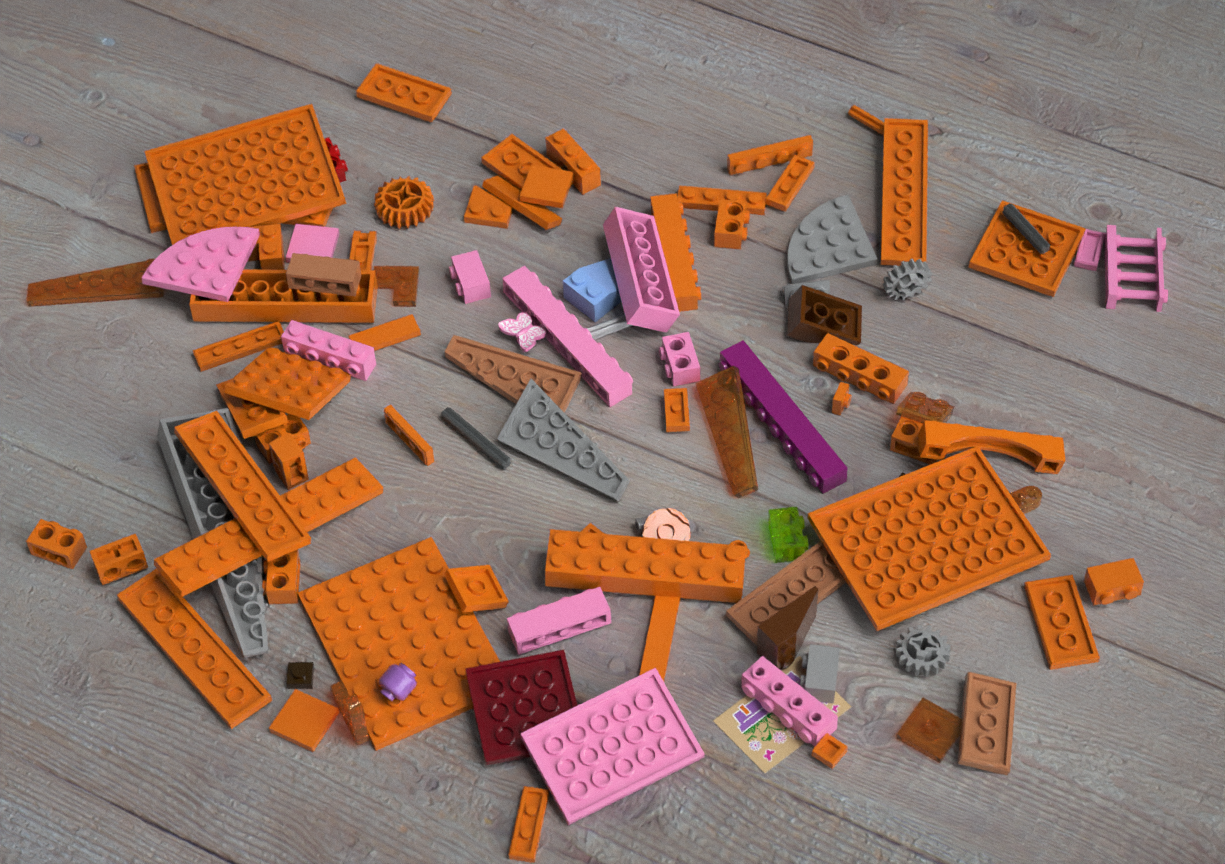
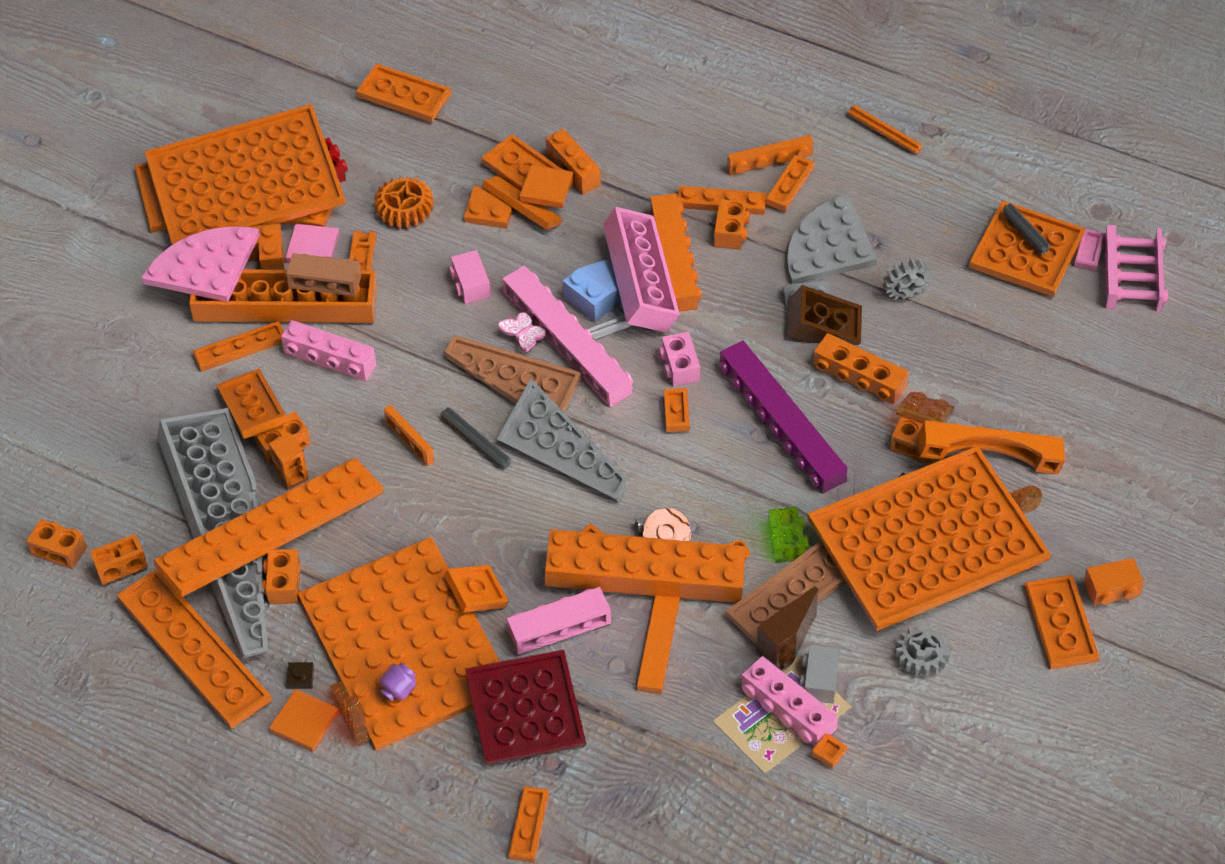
clear orange wing [27,258,164,307] -> none
orange plate [174,411,311,562] -> none
orange plate [225,347,351,420] -> none
orange tile [348,314,421,351] -> none
clear orange plate [374,266,420,307] -> none
bright pink plate [520,668,705,825] -> none
clear orange wing [695,366,758,499] -> none
orange plate [832,382,852,416] -> none
orange plate [881,118,928,266] -> none
clear orange plate [896,697,962,763] -> none
nougat tile [958,672,1016,775] -> none

